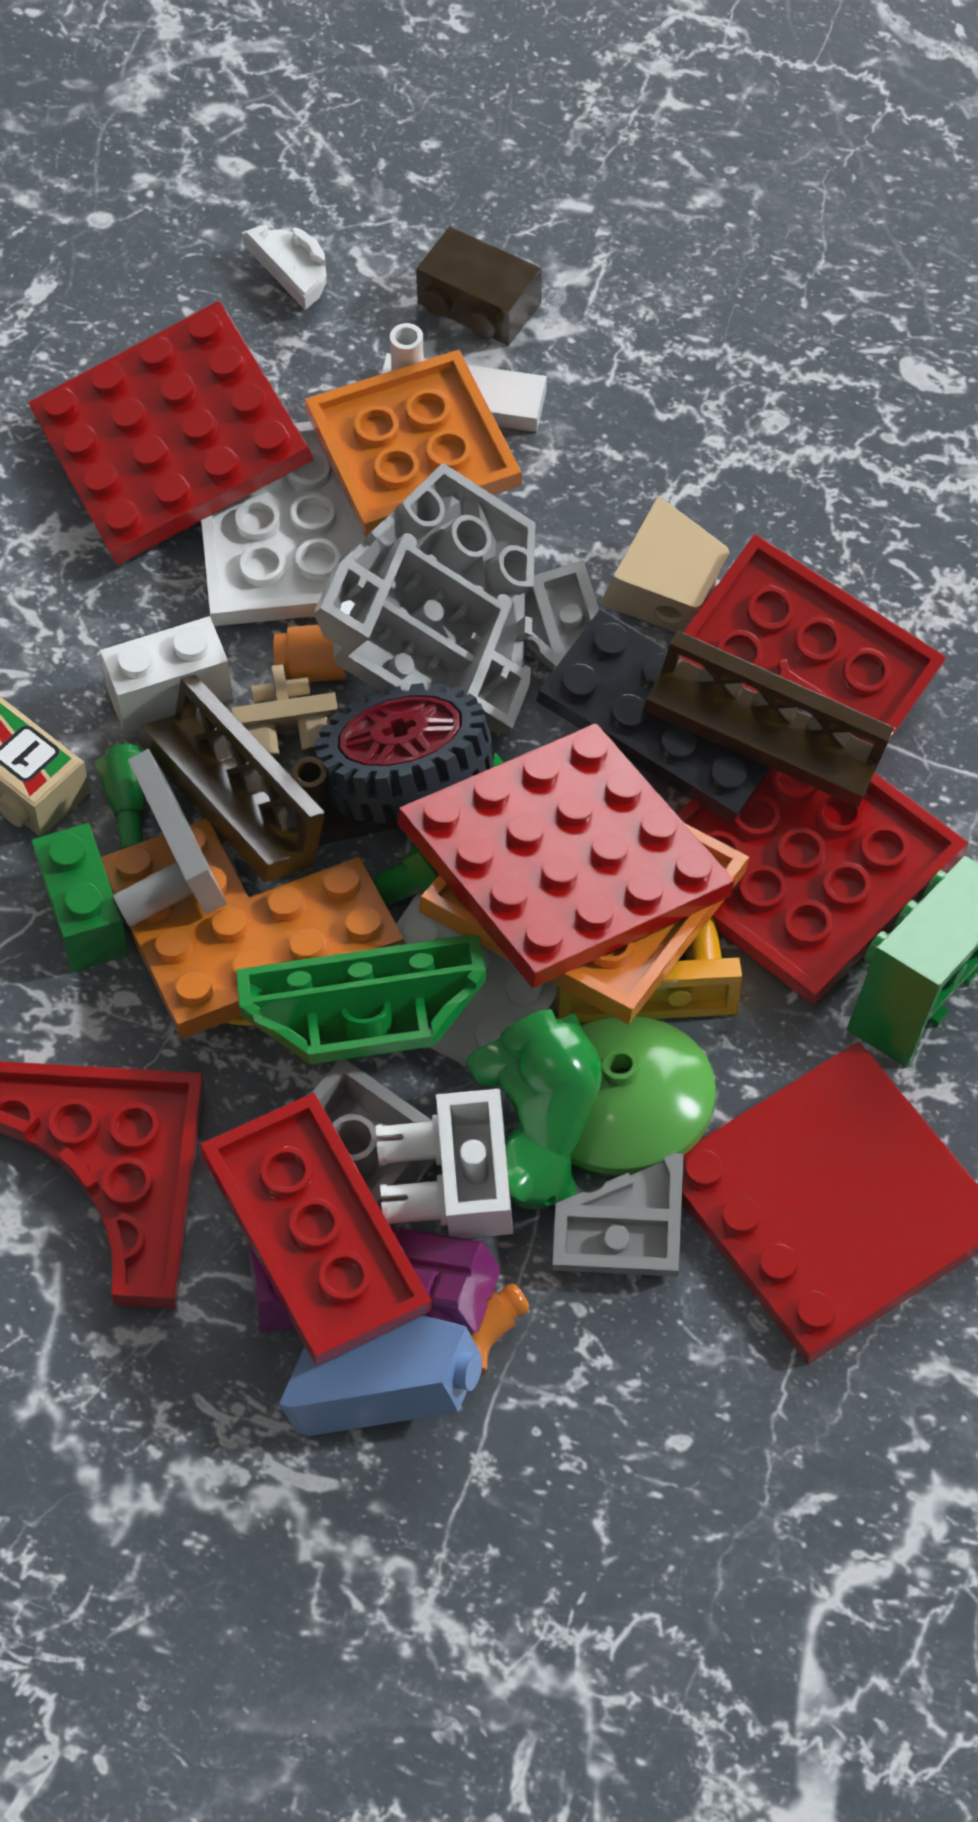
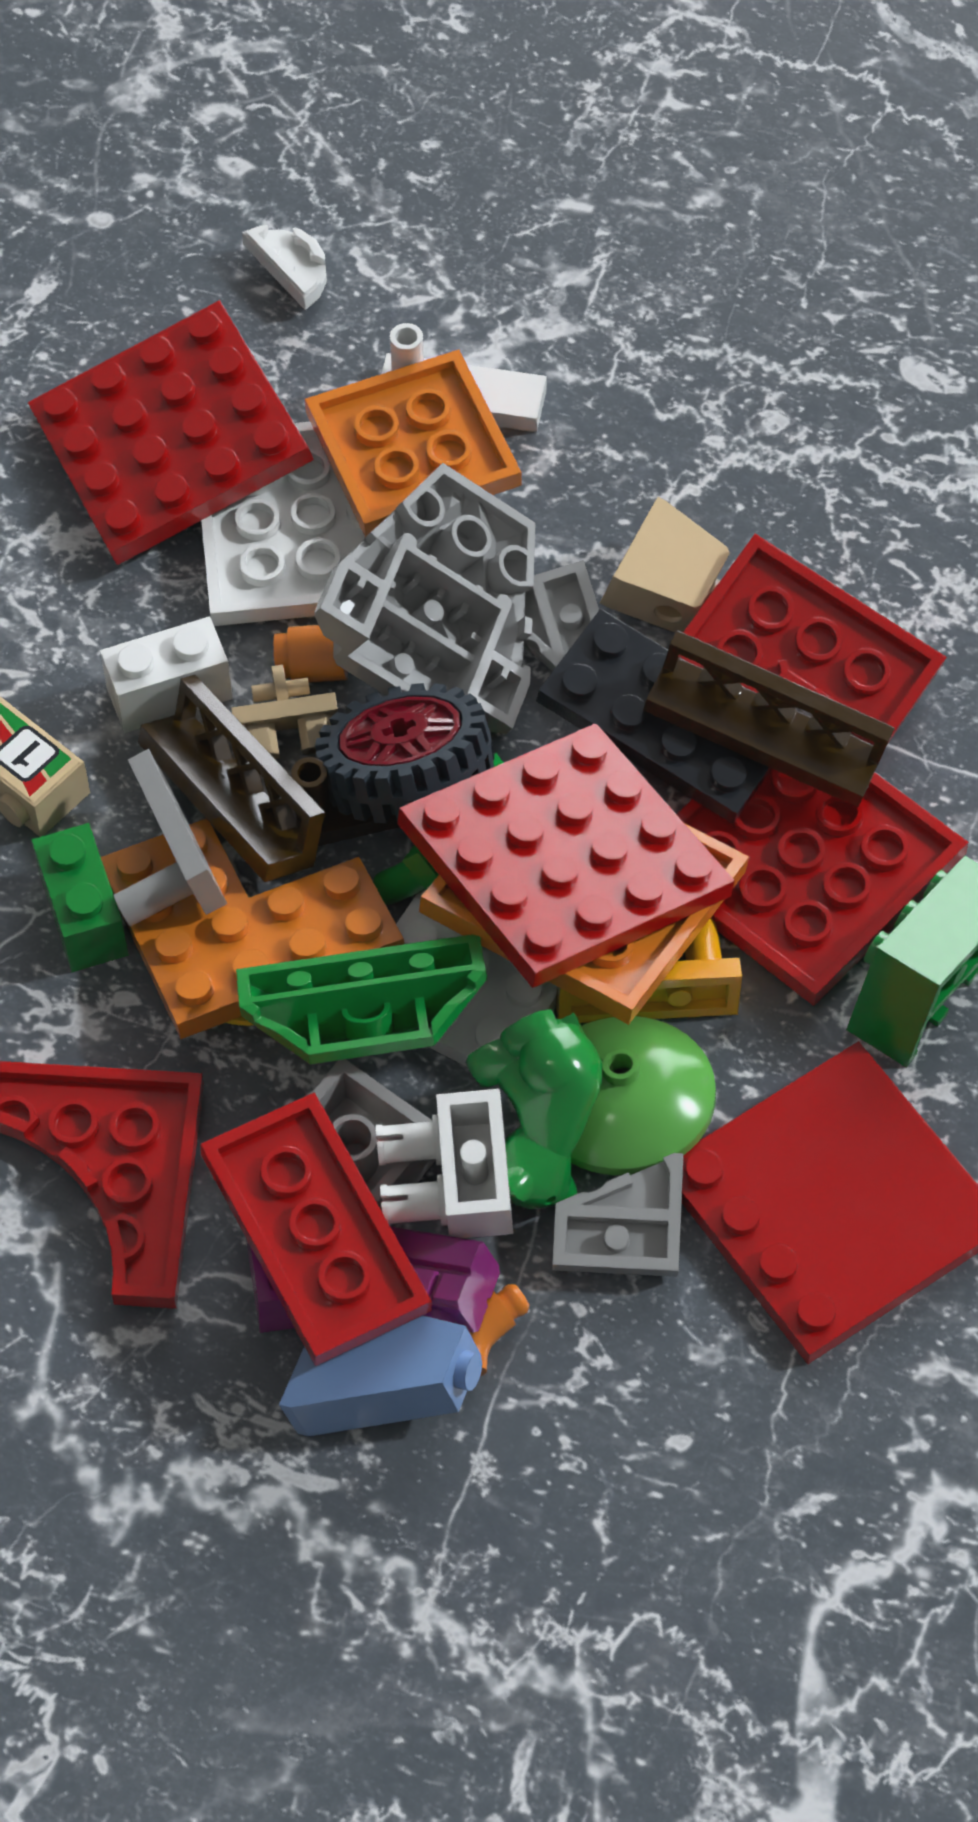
green cone [94,744,146,850] -> none
dark brown brick [416,226,542,346] -> none

